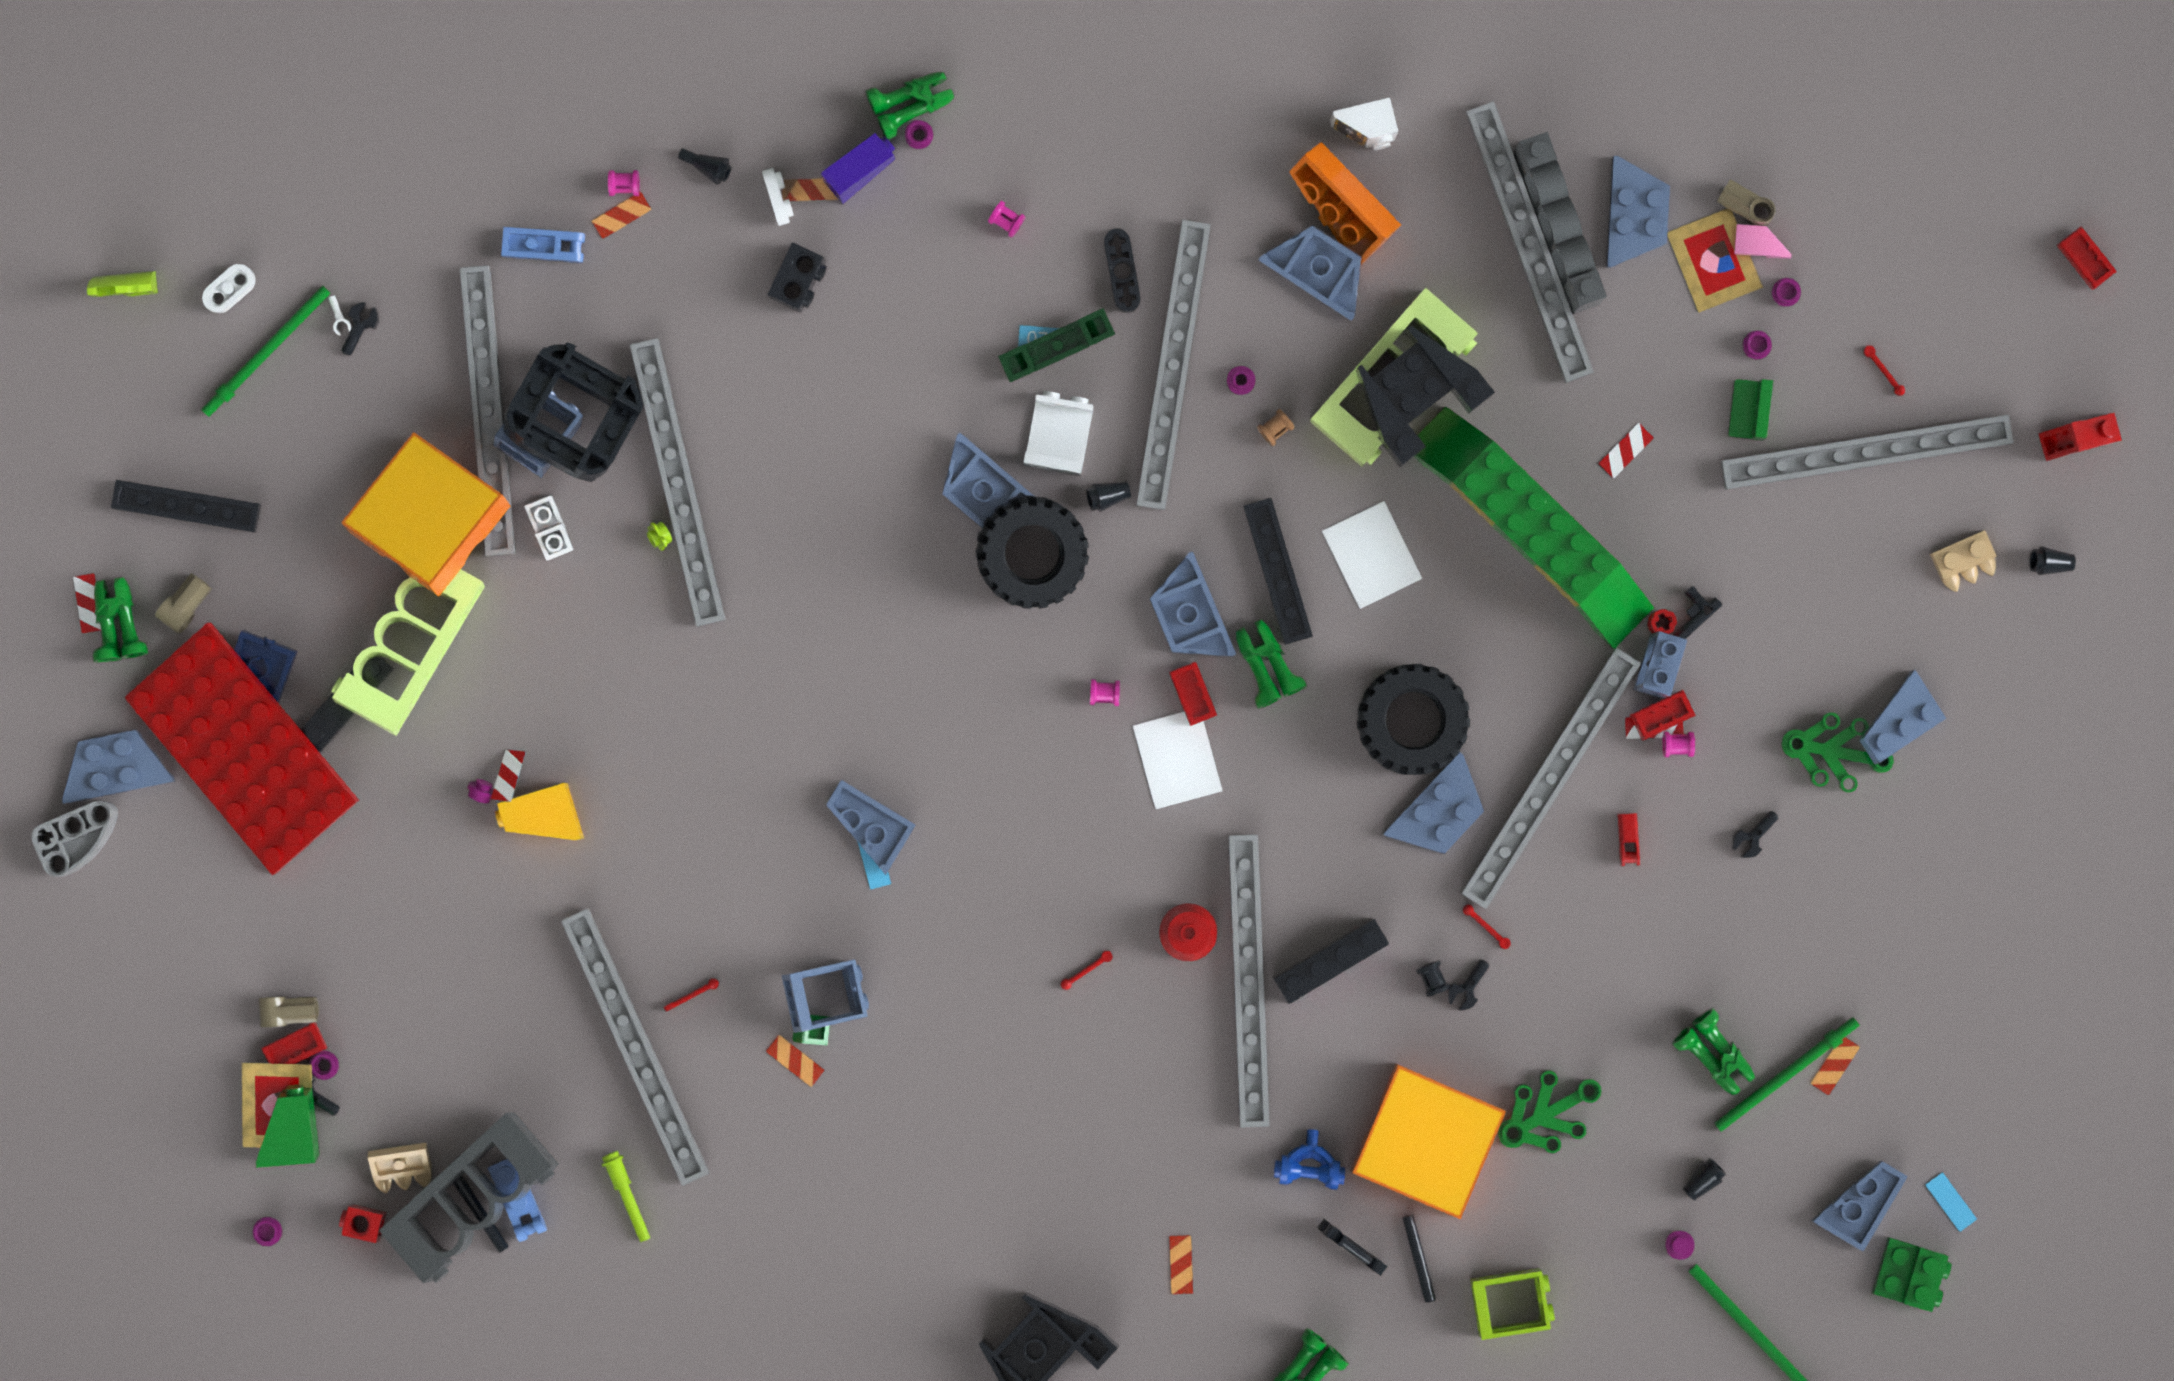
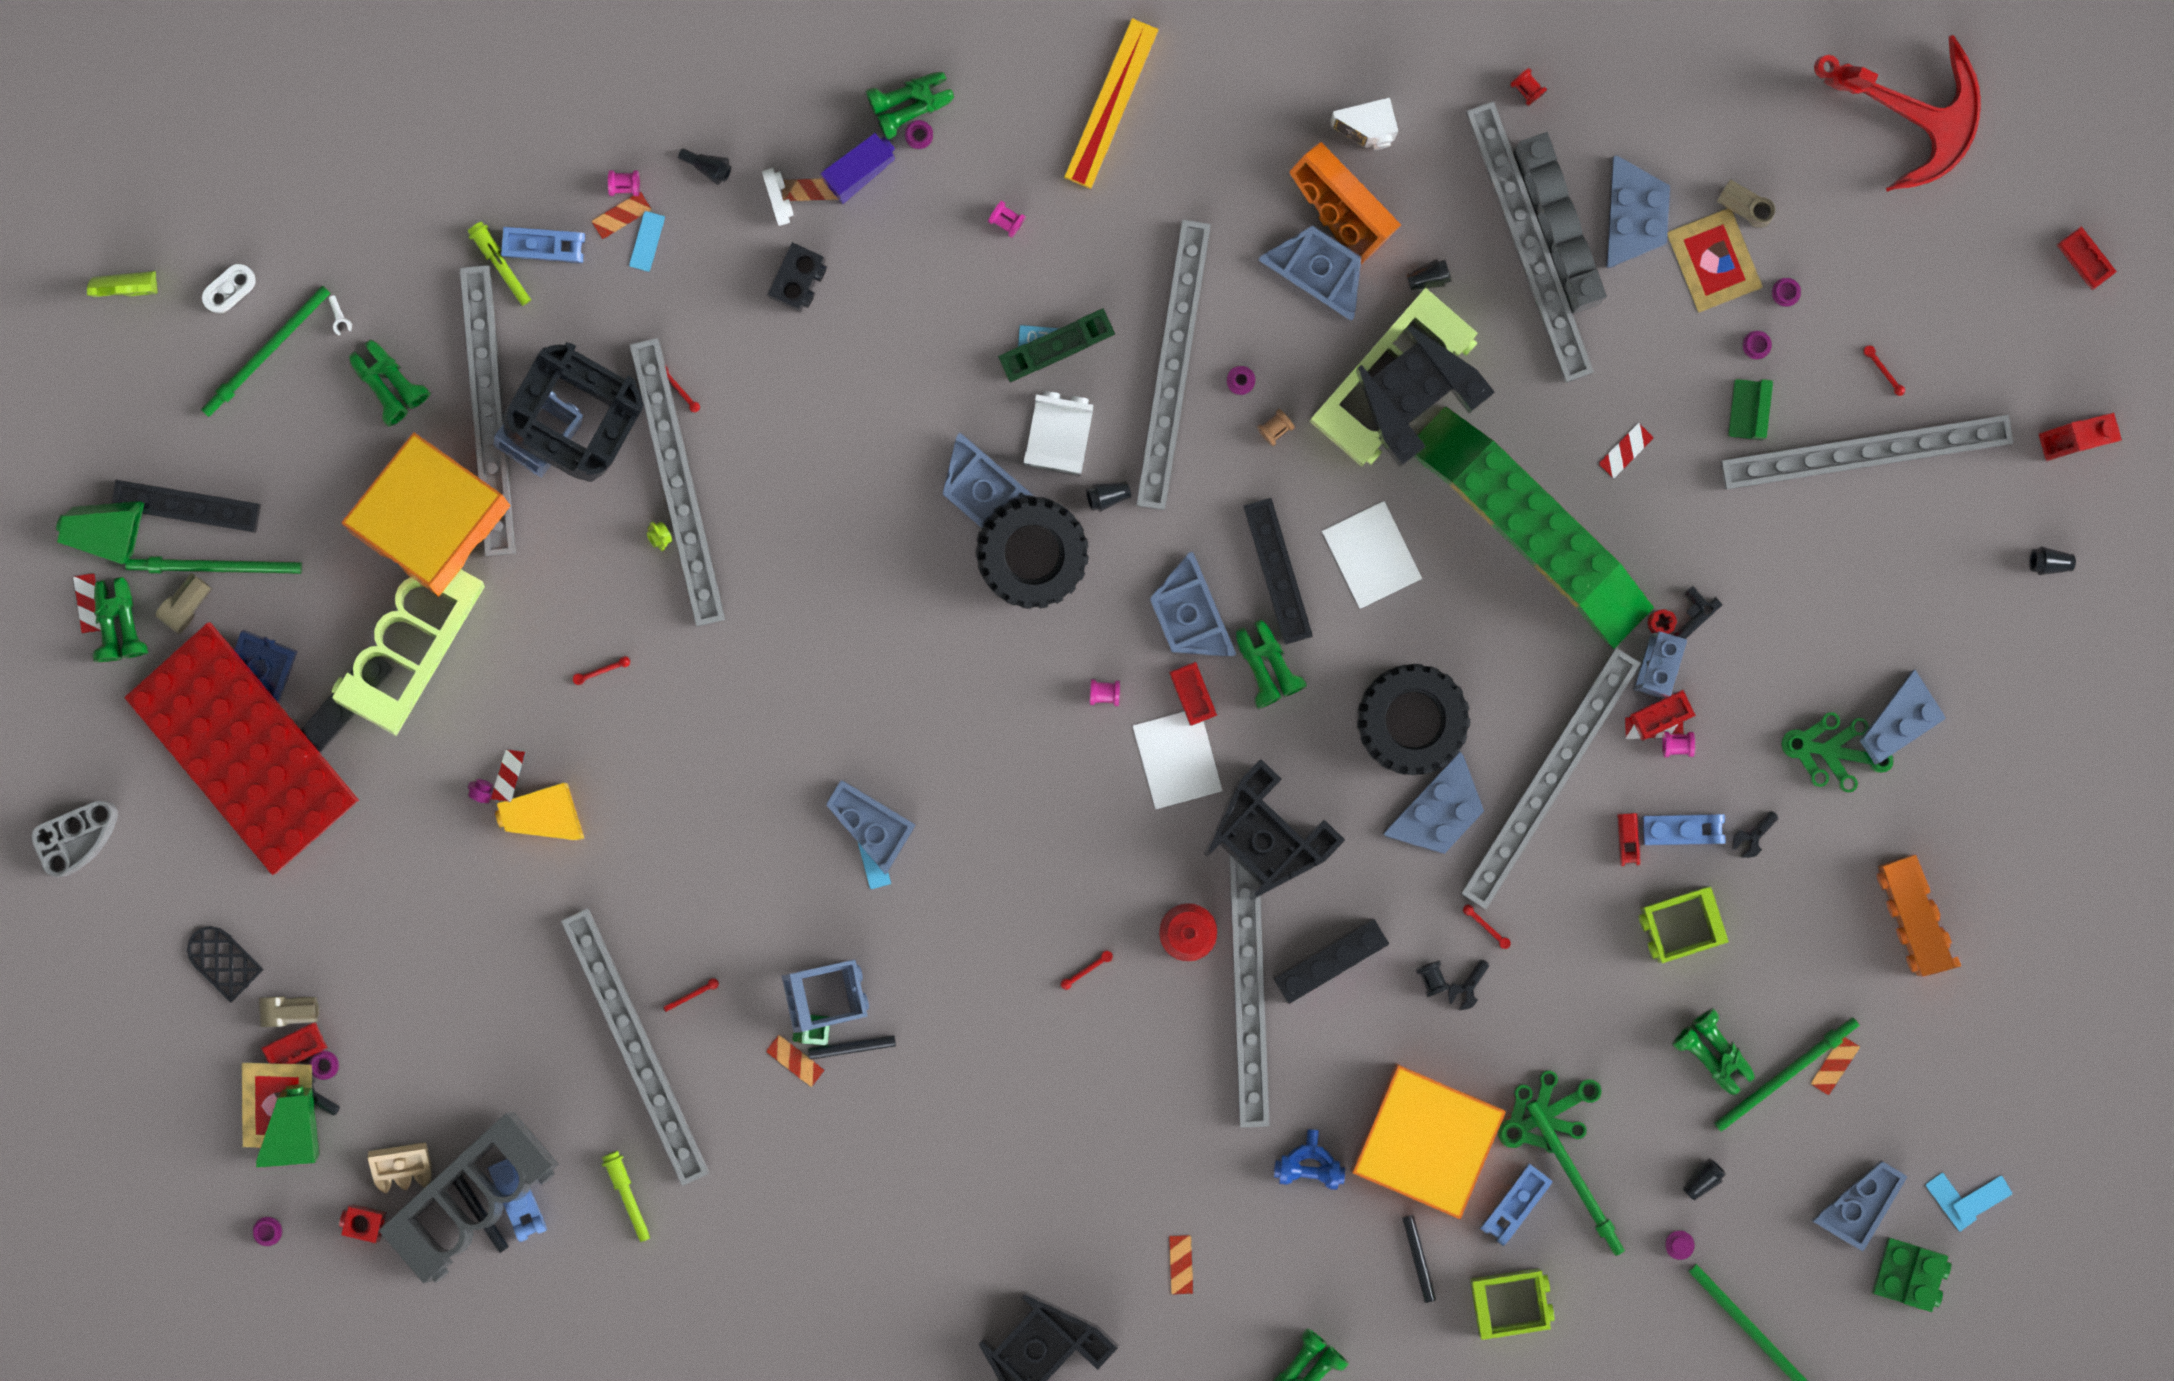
sand blue wing [62,730,175,804] -> none
black bar [341,302,379,356] -> none
white slope [524,494,574,561] -> none
black beam [1104,229,1141,313] -> none
black bar [1317,1218,1388,1276] -> none
bright pink slope [1734,224,1792,259] -> none
tan plate [1930,530,1997,592] -> none
none -> green slope [56,501,144,564]
none -> green bar [125,556,302,574]
none -> black window [187,926,264,1003]
none -> green piece [349,339,431,427]
none -> lime pin [468,221,531,306]
none -> red hinge [573,656,630,685]
none -> medium azure sticker [629,211,665,272]
none -> red hinge [666,366,700,413]
none -> black bar [808,1035,896,1060]
none -> yellow tile [1065,18,1159,189]
none -> black wedge [1204,759,1345,900]
none -> black cone [1407,259,1452,291]
none -> medium blue plate [1480,1163,1553,1246]
none -> red bush [1510,68,1548,106]
none -> green bar [1526,1101,1625,1256]
none -> lime window [1638,886,1729,964]
none -> medium blue plate [1642,814,1726,845]
none -> red piece [1814,35,1981,192]
none -> orange wedge [1876,854,1962,977]
none -> medium azure sticker [1953,1176,2012,1223]

